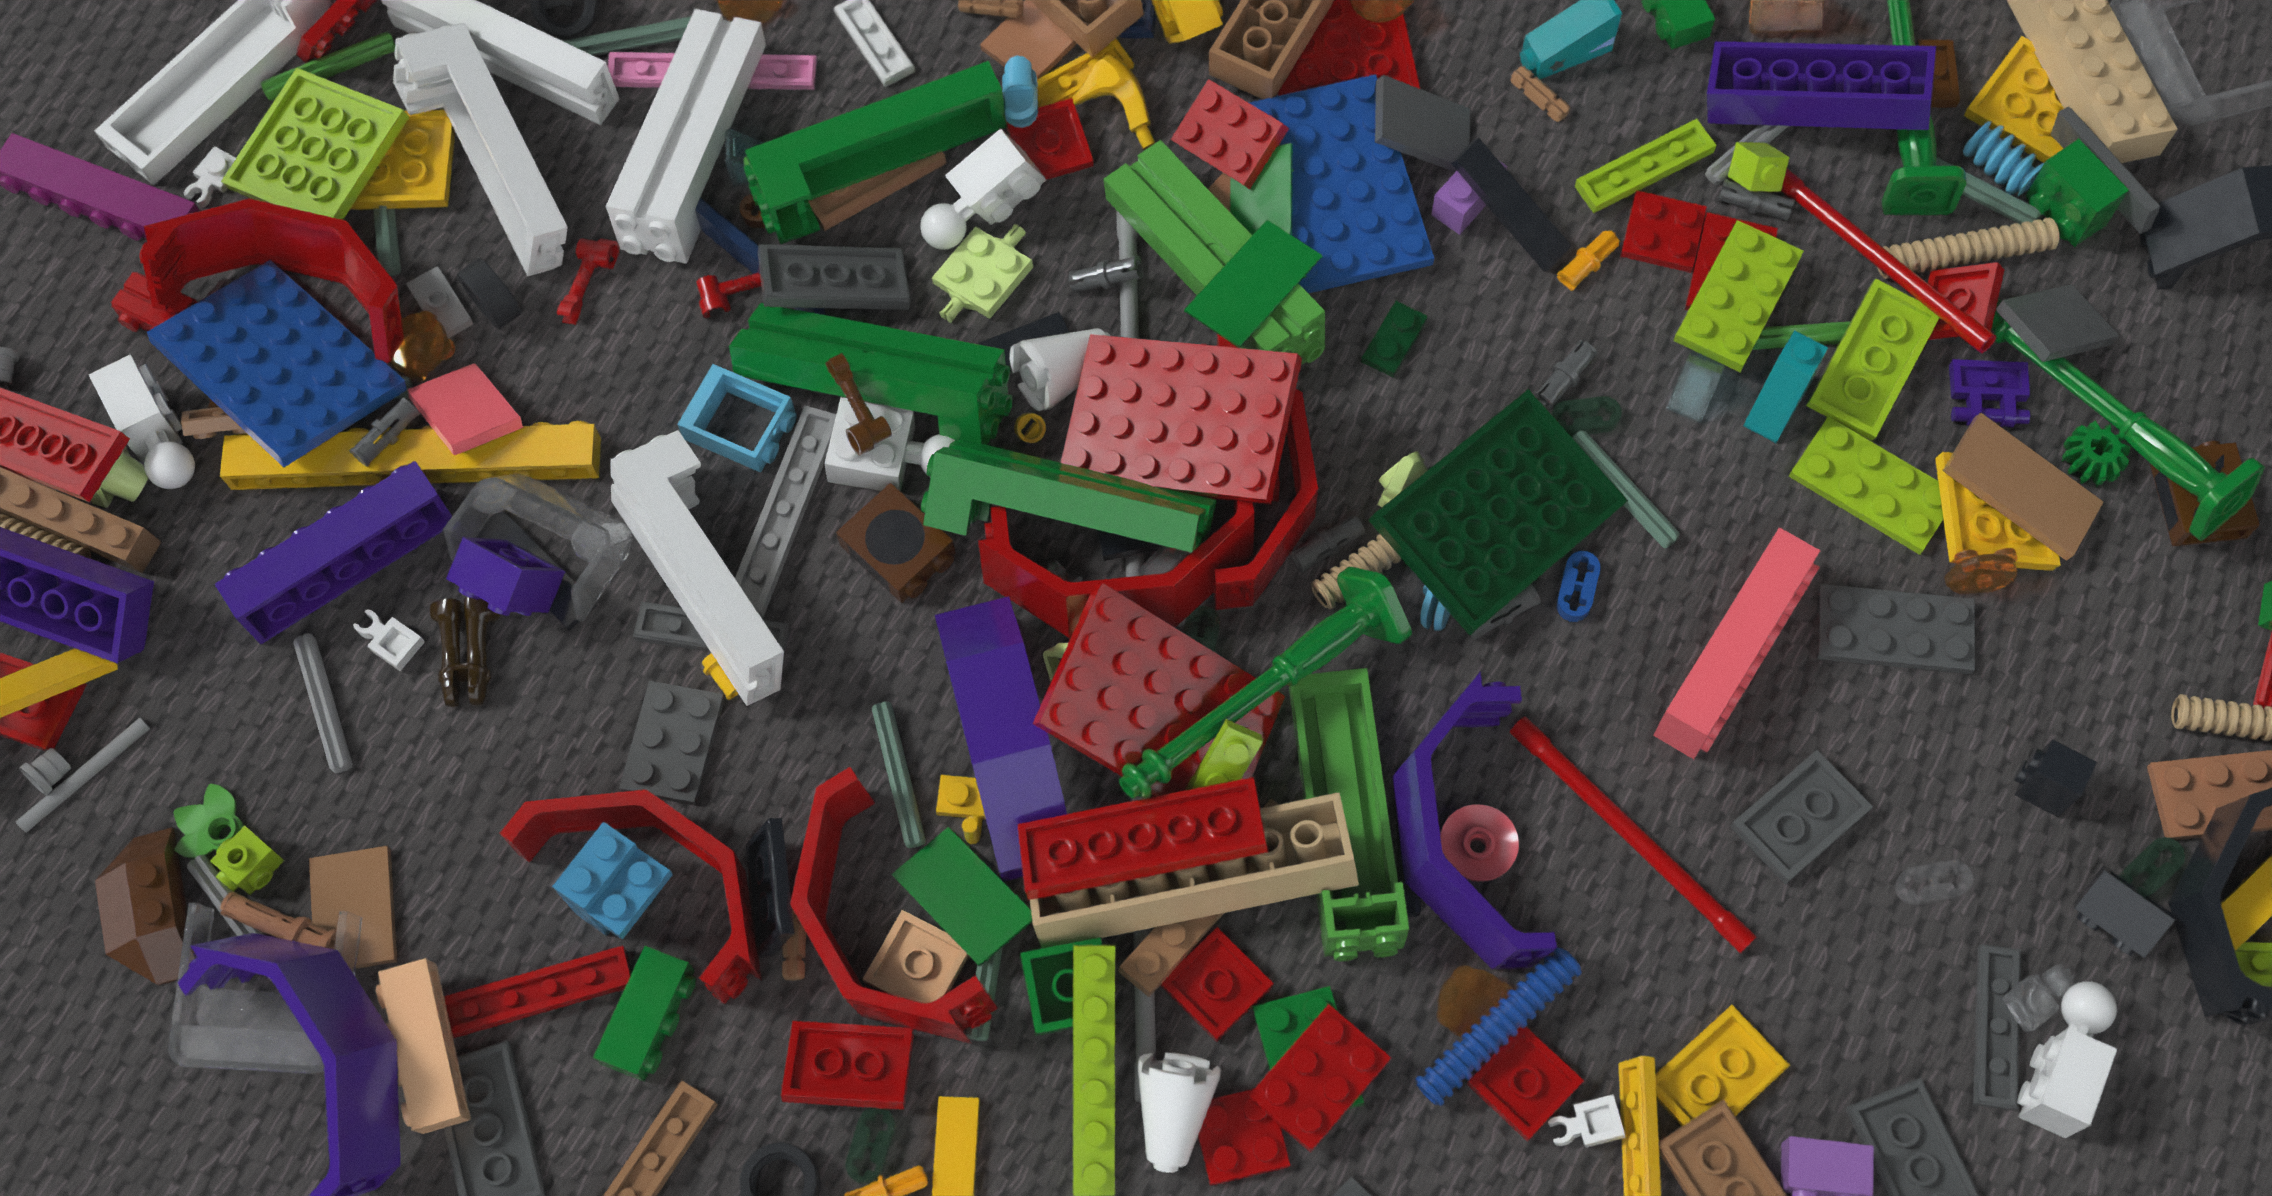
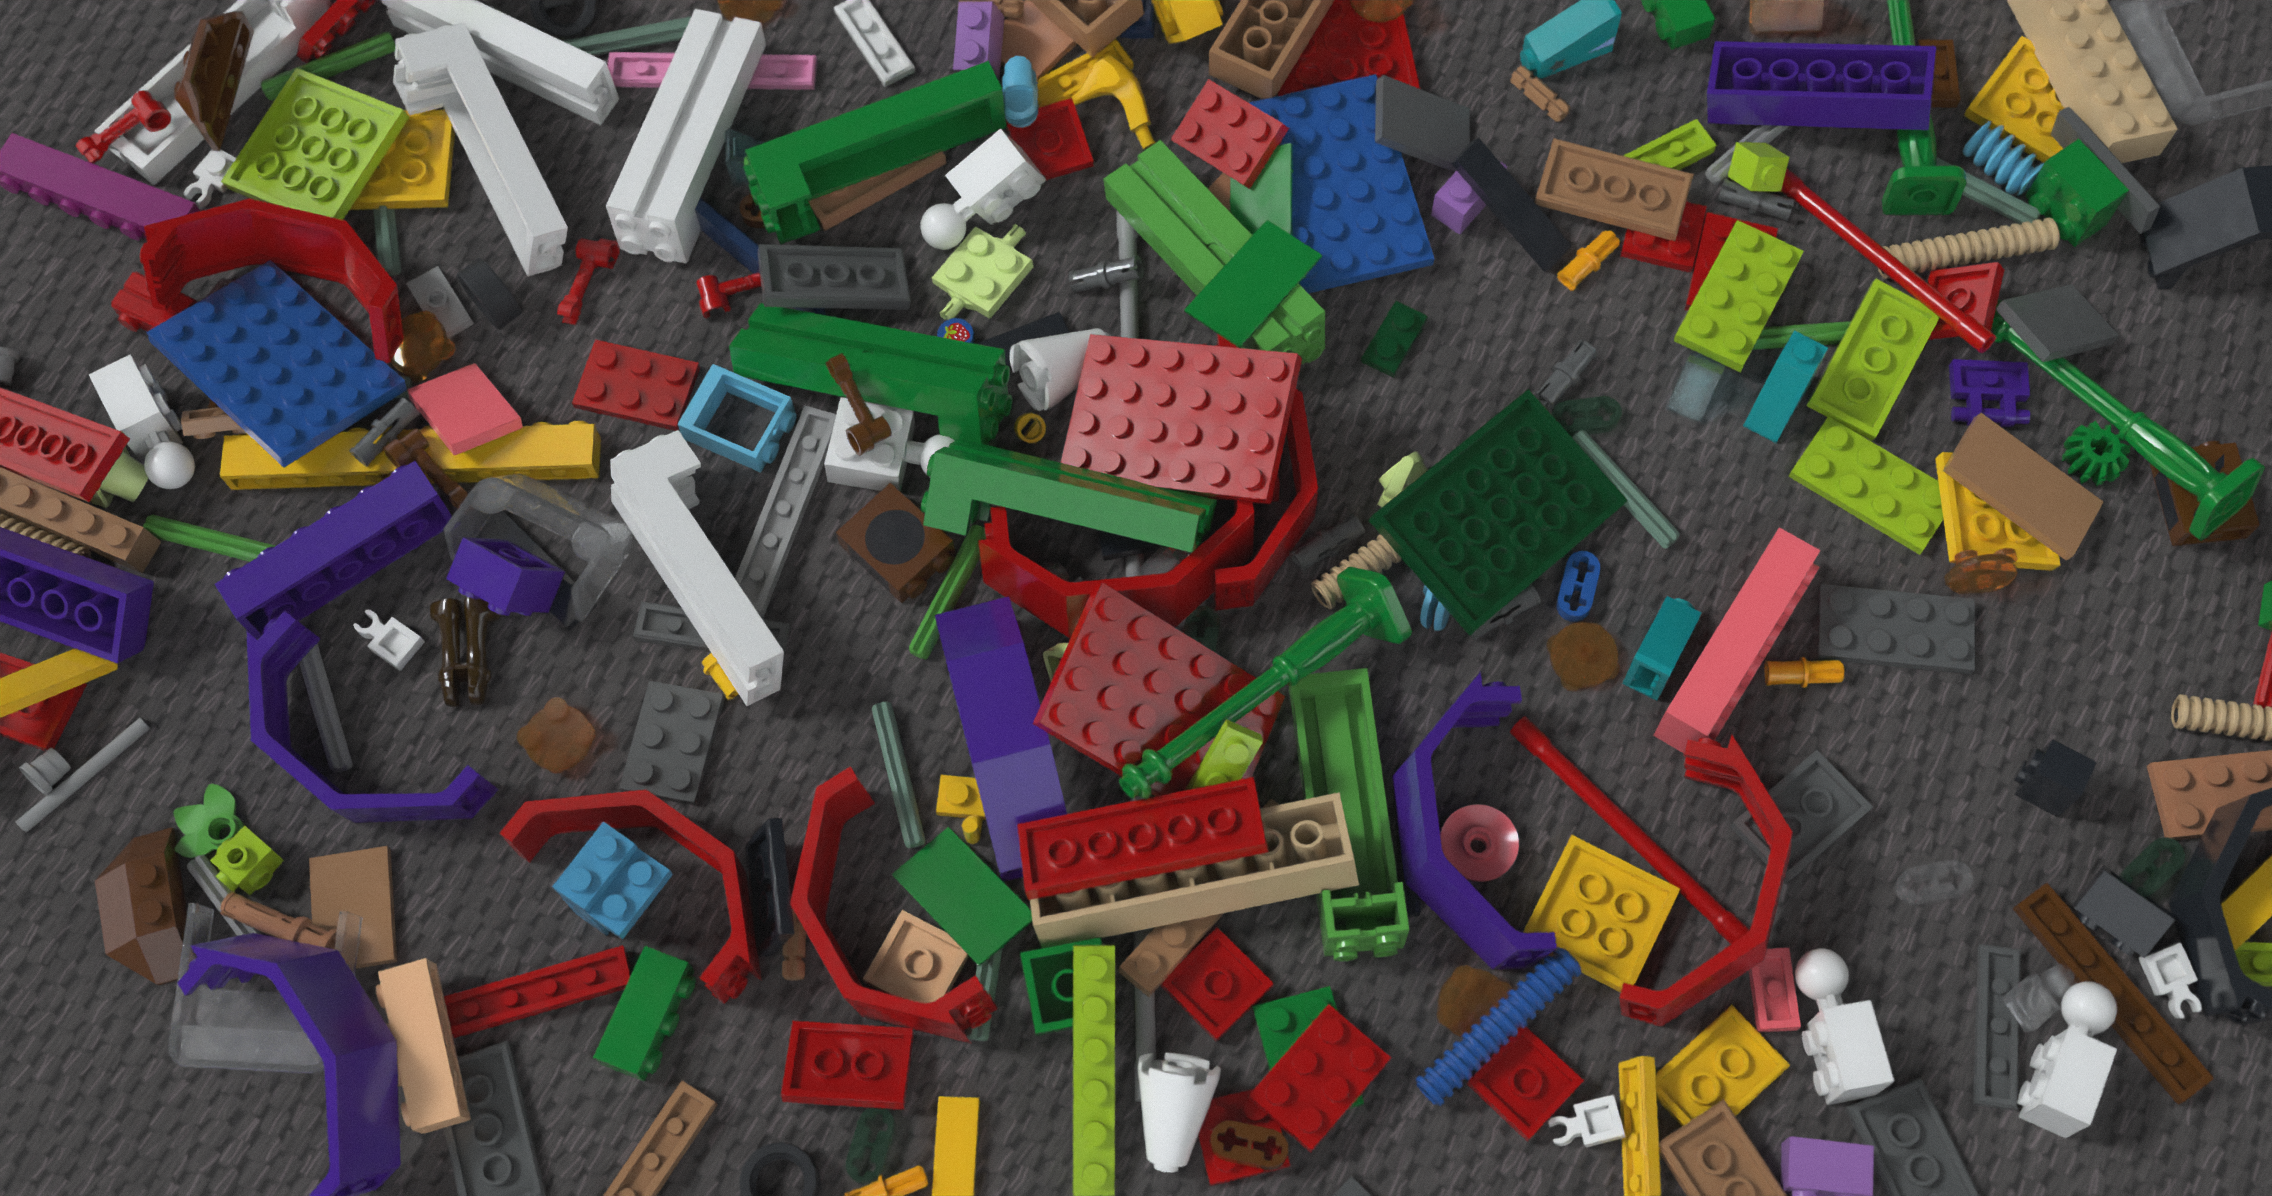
none -> red brick [76,90,171,163]
none -> bright green axle [143,515,276,562]
none -> reddish brown wedge [174,11,254,152]
none -> dark purple panel [246,611,499,823]
none -> reddish brown brick [382,428,472,513]
none -> clear orange piece [517,697,596,774]
none -> red plate [572,339,701,431]
none -> bright green axle [909,525,986,660]
none -> tile [937,318,974,343]
none -> medium lavender brick [953,1,1004,81]
none -> reddish brown beam [1211,1121,1288,1170]
none -> yellow plate [1523,835,1680,993]
none -> medium nougat tile [1535,139,1694,241]
none -> clear orange piece [1546,622,1620,691]
none -> red panel [1619,734,1793,1027]
none -> teal slope [1622,596,1702,701]
none -> coral plate [1748,948,1801,1033]
none -> light orange axle [1764,657,1845,688]
none -> white brick [1795,948,1894,1105]
none -> reddish brown plate [2012,883,2214,1105]
none -> white plate [2138,942,2202,1019]

